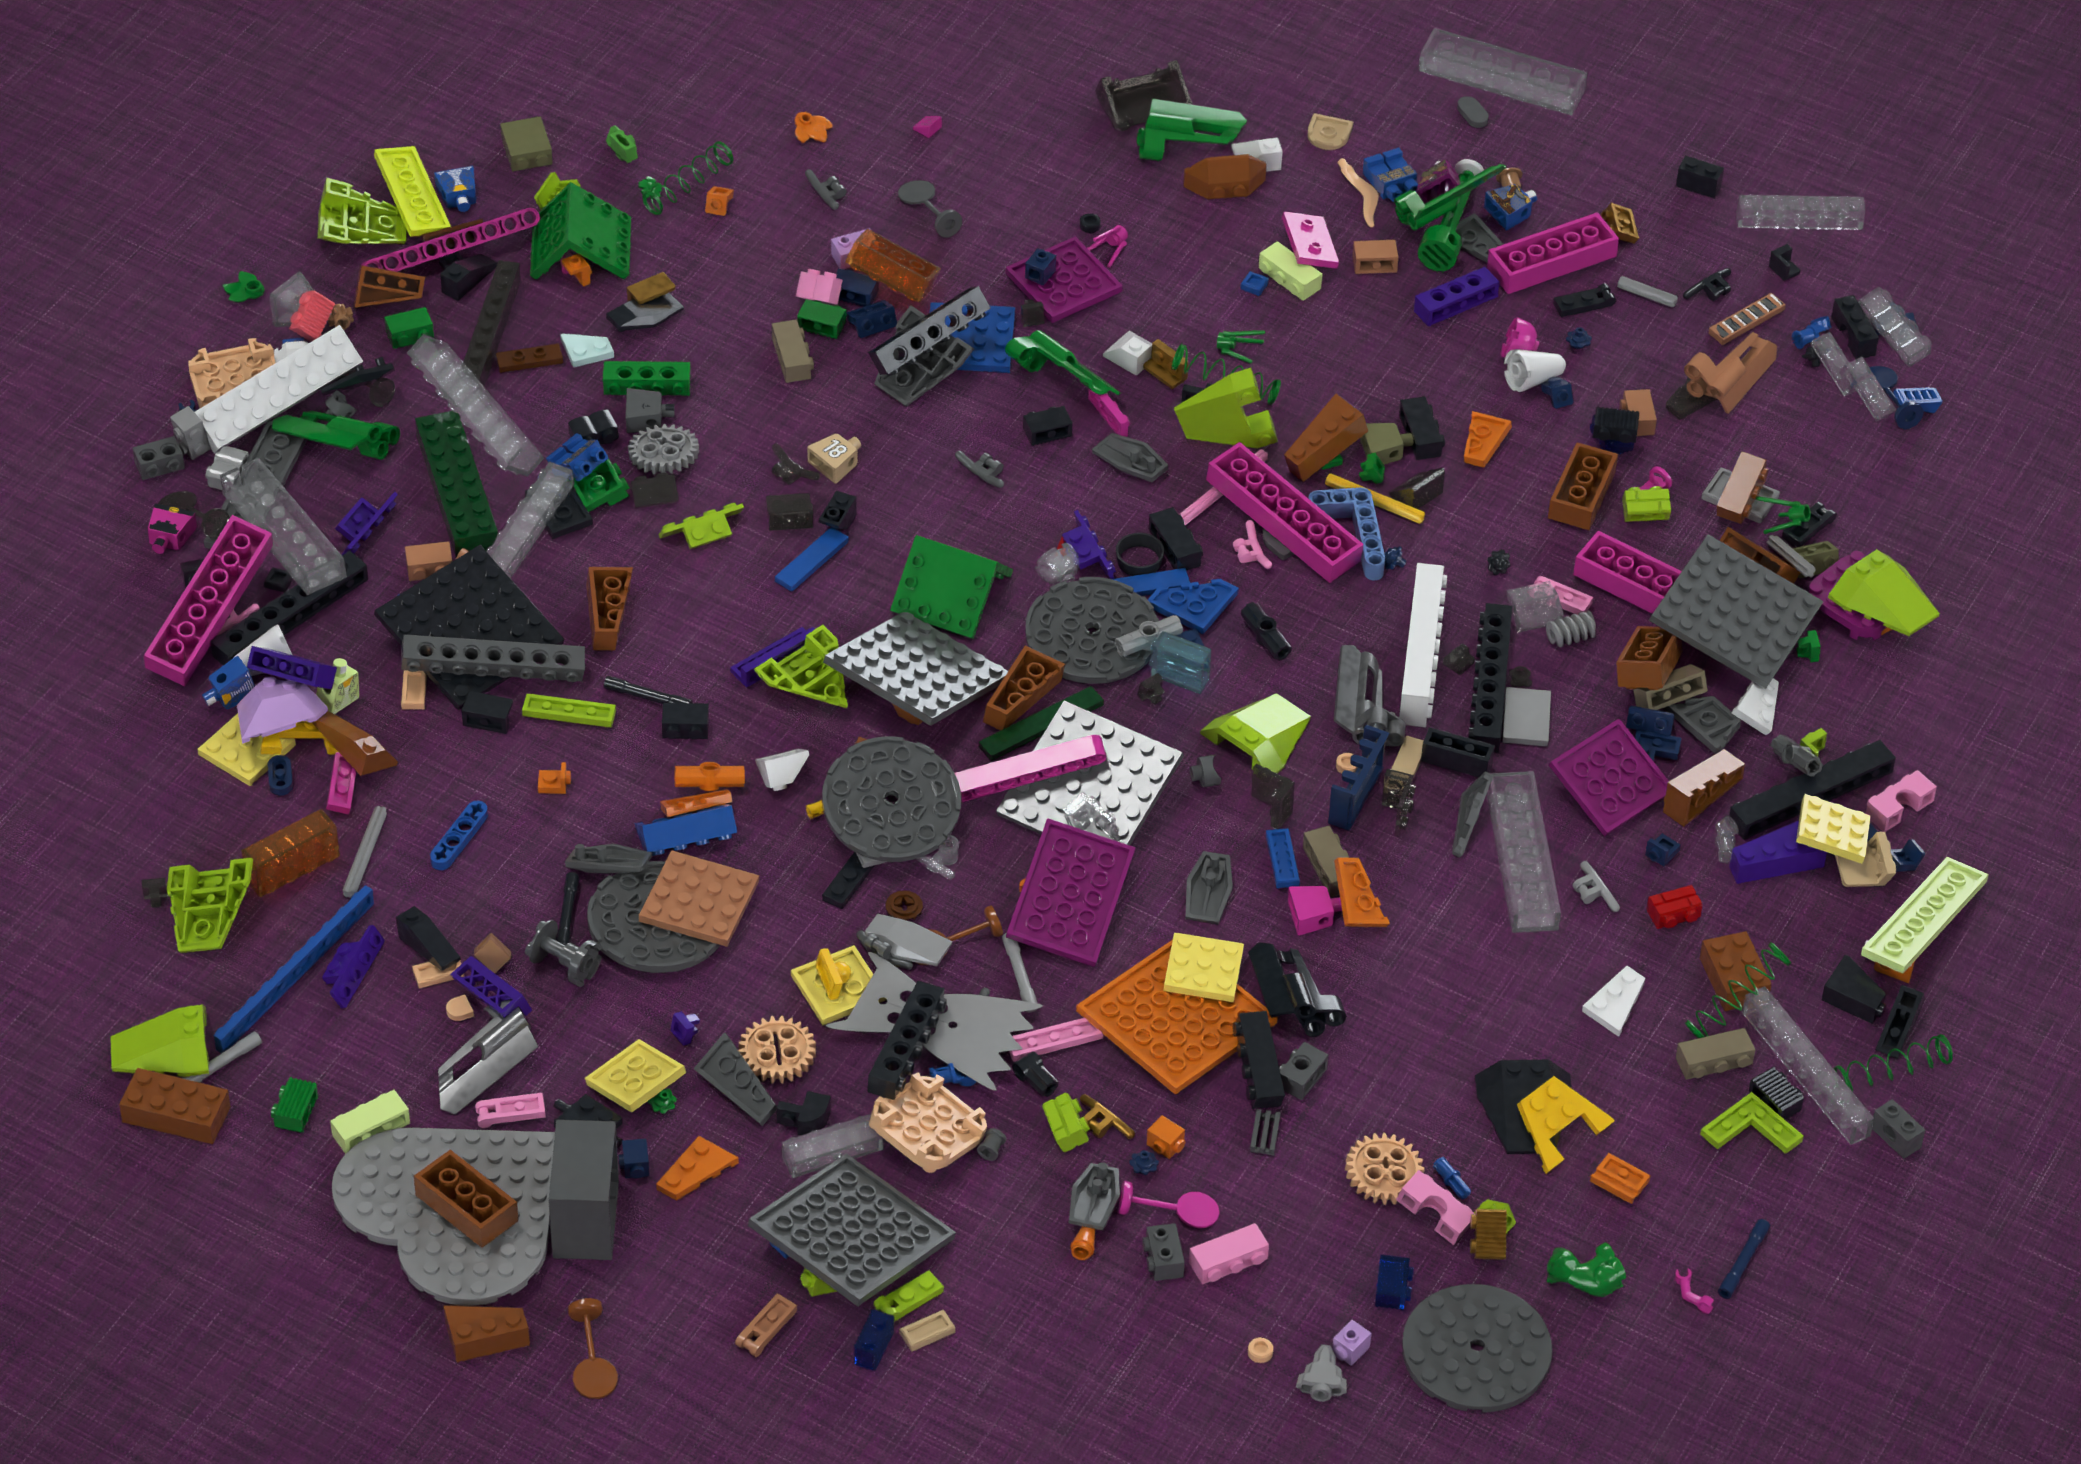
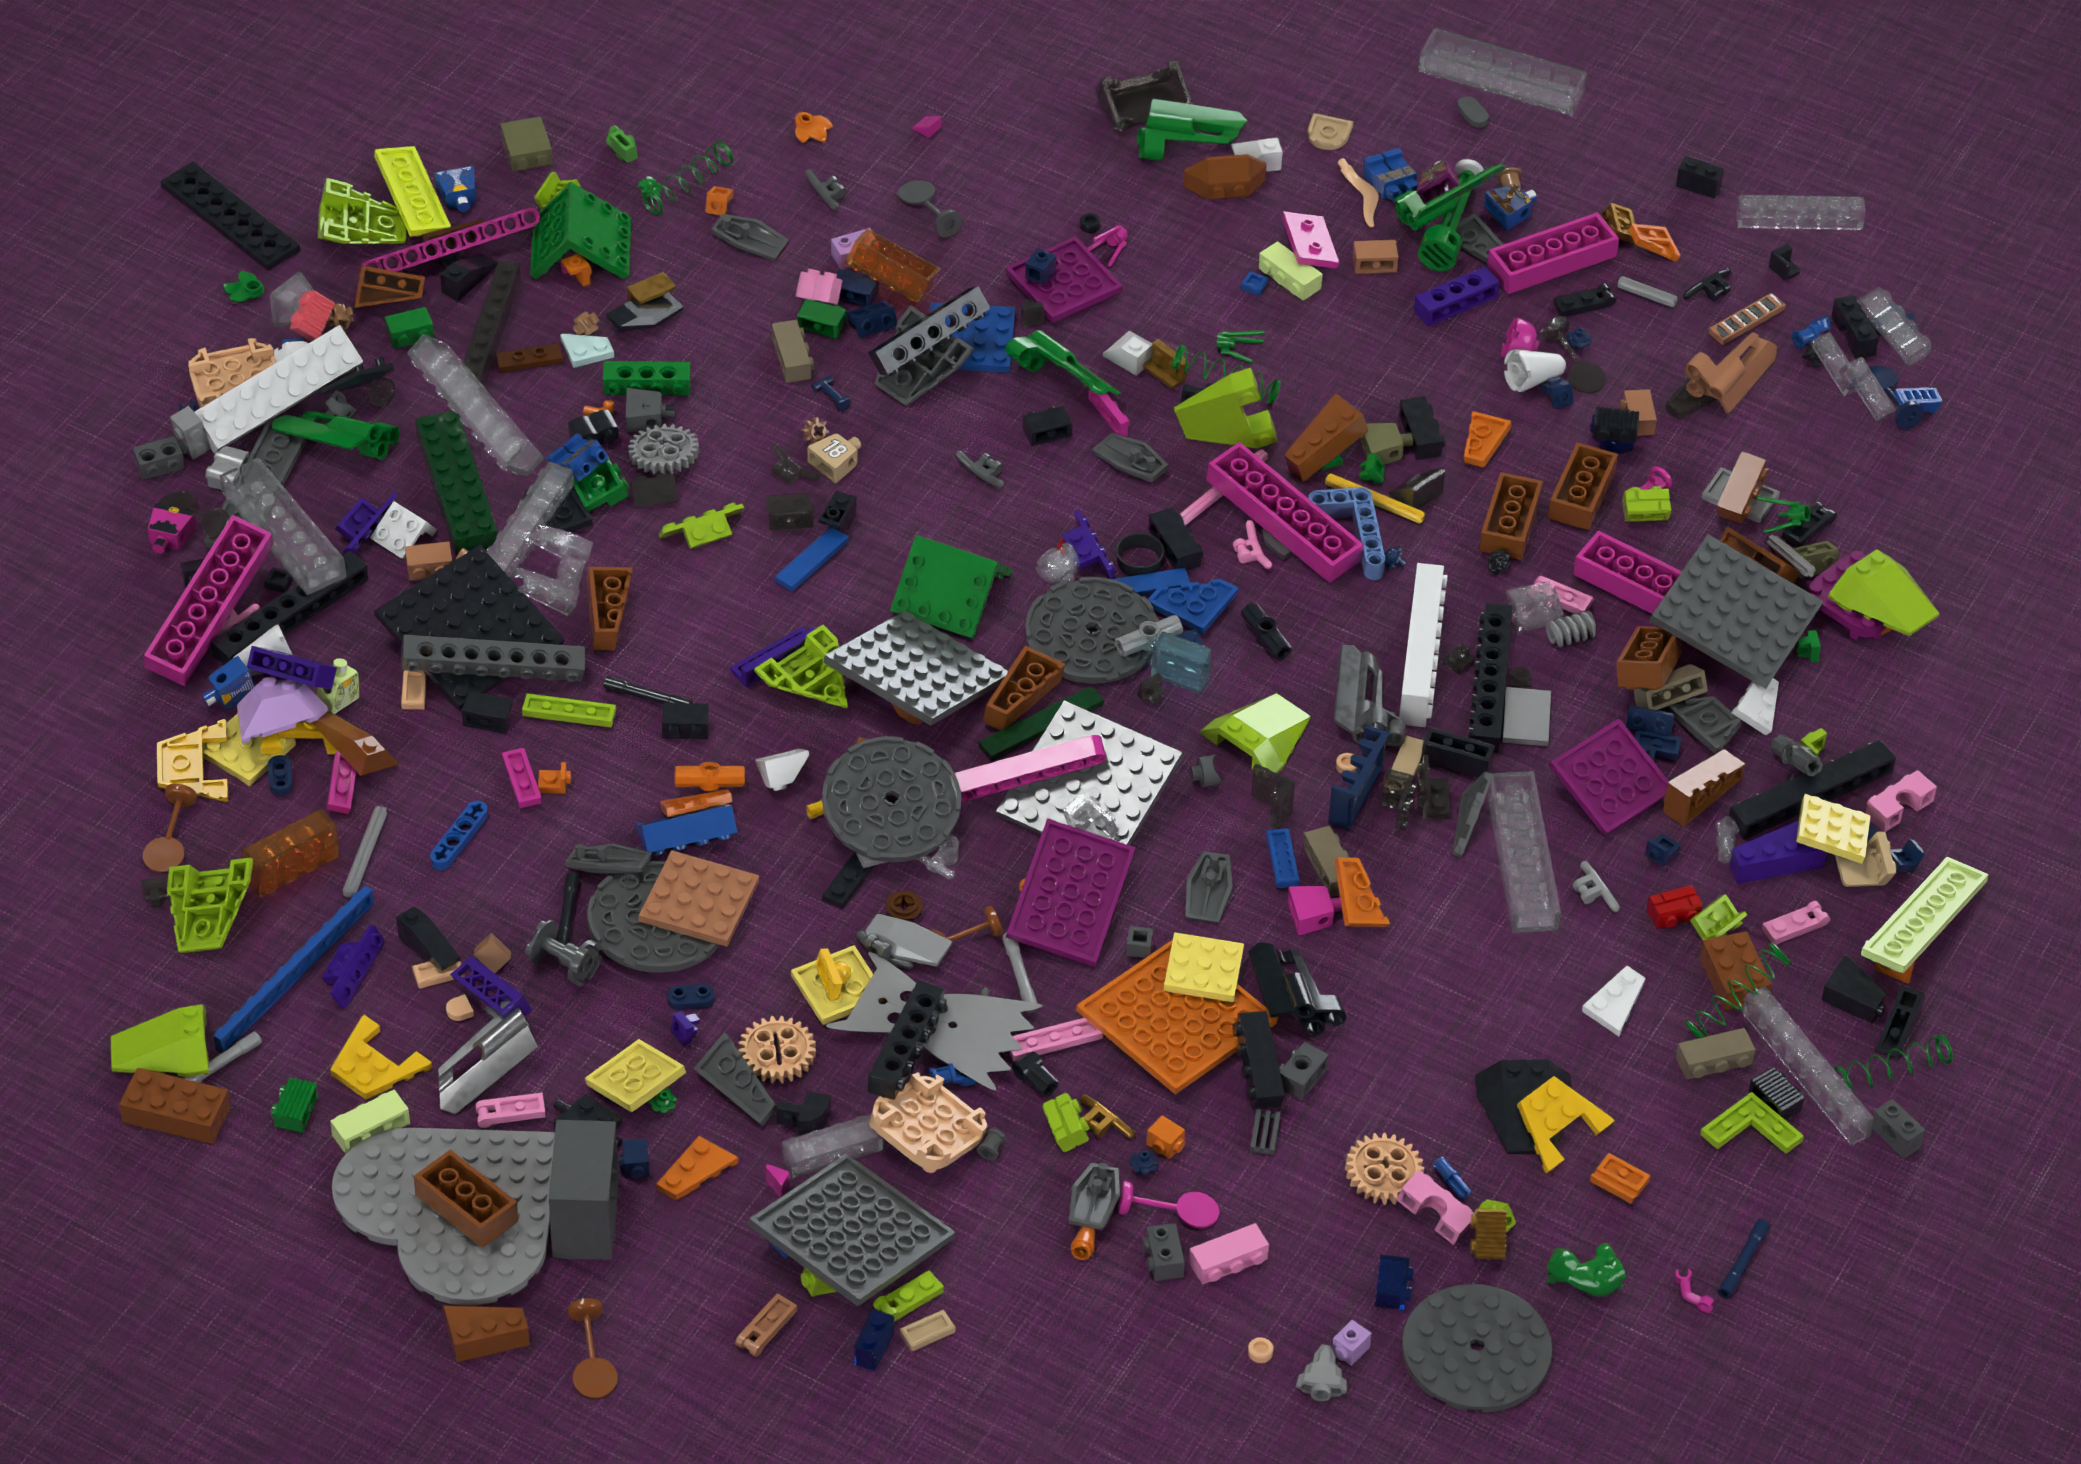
none -> dark orange piece [143,784,197,873]
none -> yellow wing [157,719,228,802]
none -> black plate [160,162,300,271]
none -> yellow wing [330,1015,432,1100]
none -> white bracket [370,501,437,559]
none -> dark pink plate [502,748,542,808]
none -> clear wedge [514,525,593,616]
none -> medium nougat gear [572,311,600,336]
none -> orange arm [583,400,615,416]
none -> dark blue plate [667,984,715,1010]
none -> dark grey piece [711,214,789,261]
none -> dark pink slope [766,1164,790,1198]
none -> medium nougat gear [800,417,829,444]
none -> dark blue piece [811,375,851,412]
none -> dark grey plate [1126,926,1153,958]
none -> clear smoke bracket [1416,755,1451,819]
none -> dark orange brick [1479,472,1543,560]
none -> clear smoke piece [1541,316,1606,393]
none -> orange wing [1628,224,1681,261]
none -> lime bracket [1690,894,1747,940]
none -> bright pink plate [1762,901,1830,945]

